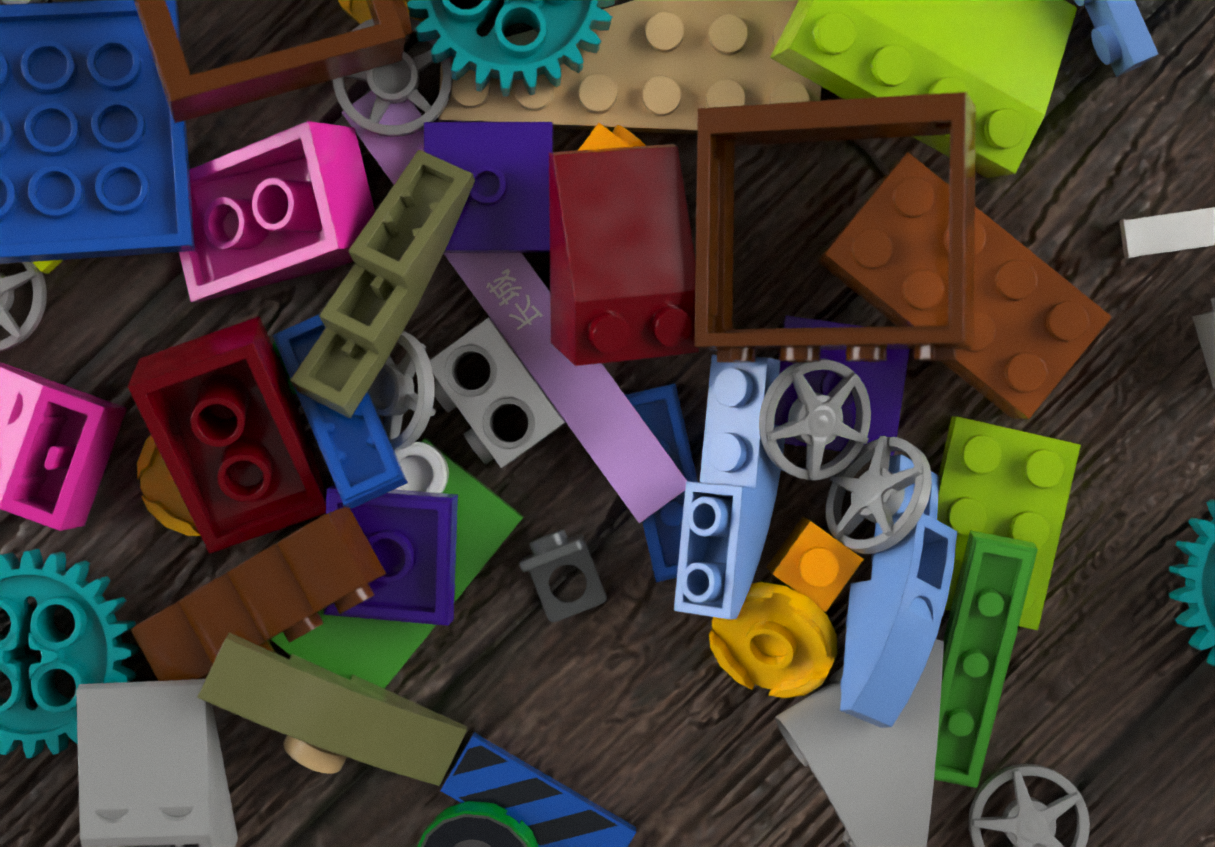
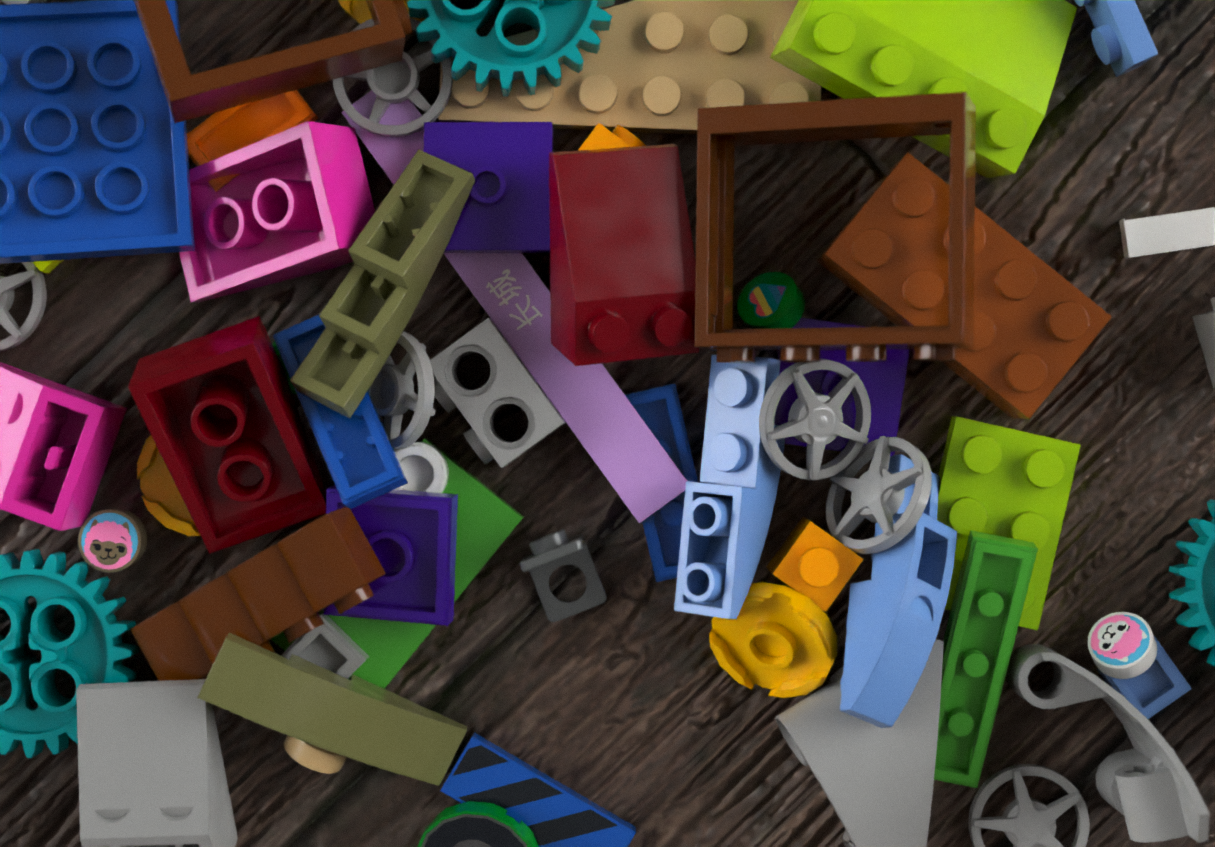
none -> tile [78,508,147,573]
none -> orange tile [187,90,318,192]
none -> light grey tile [281,613,370,679]
none -> green tile [737,272,805,329]
none -> light grey panel [1006,644,1210,843]
none -> tile [1087,612,1157,679]
none -> medium blue tile [1097,636,1192,719]

